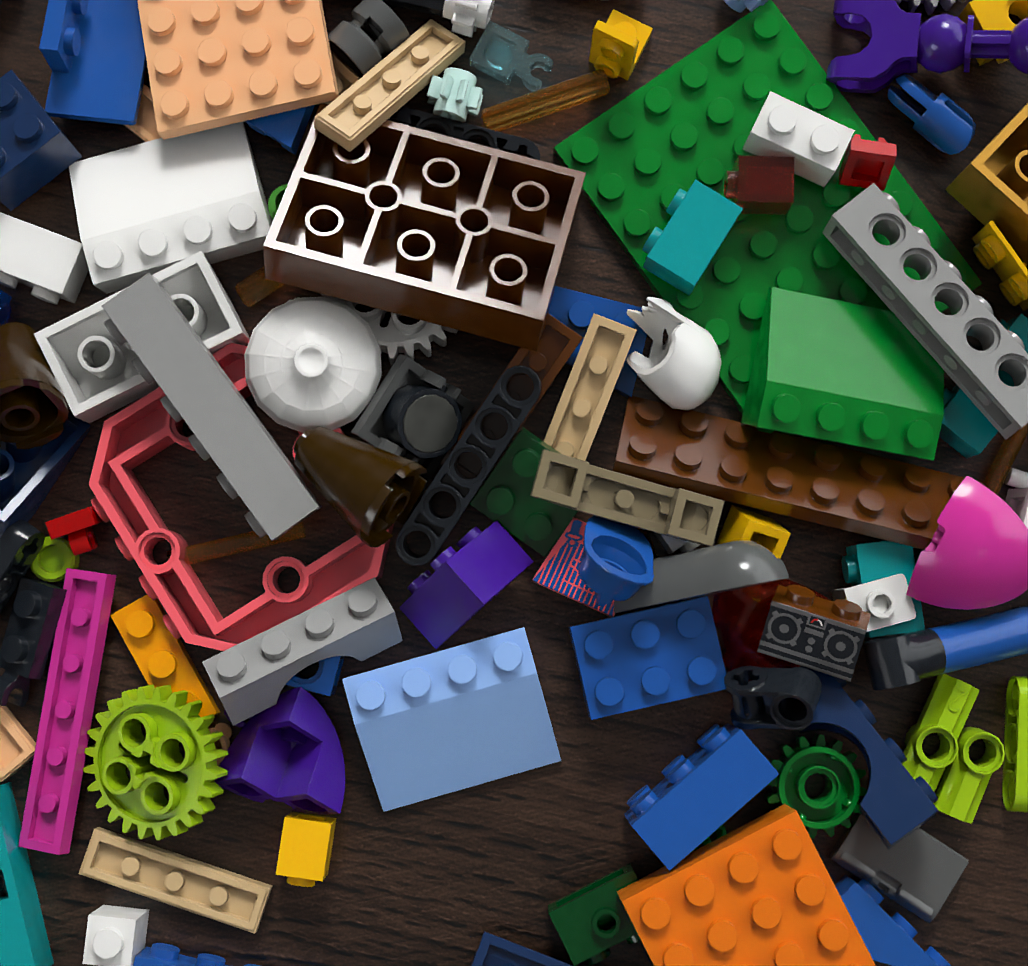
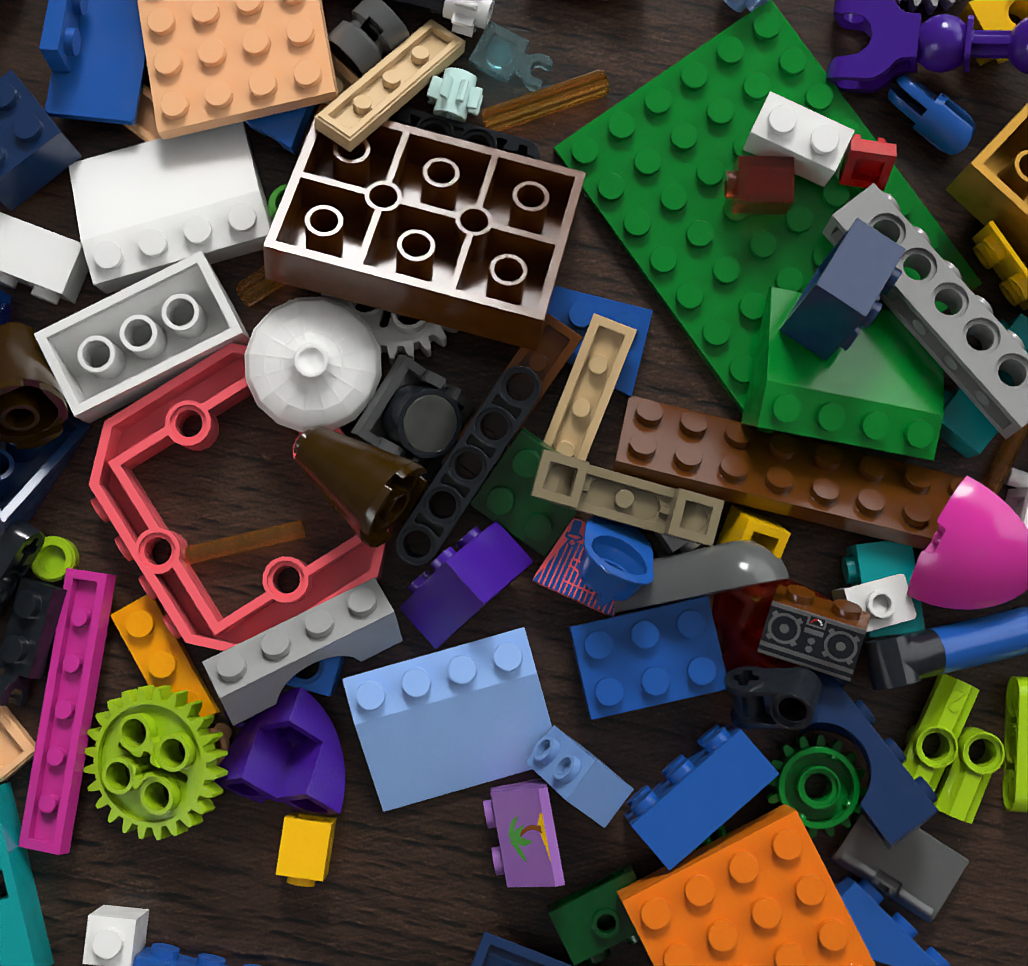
red tile [45,506,103,556] -> none
tan tile [78,827,273,934] -> none
light grey brick [102,272,322,541] -> none
yellow bracket [589,9,653,80] -> none
white helmet [626,297,722,410] -> none
teal brick [642,179,743,296] -> none
none -> medium lavender slope [483,778,565,887]
none -> medium blue brick [526,725,634,828]
none -> dark blue piece [780,218,906,361]

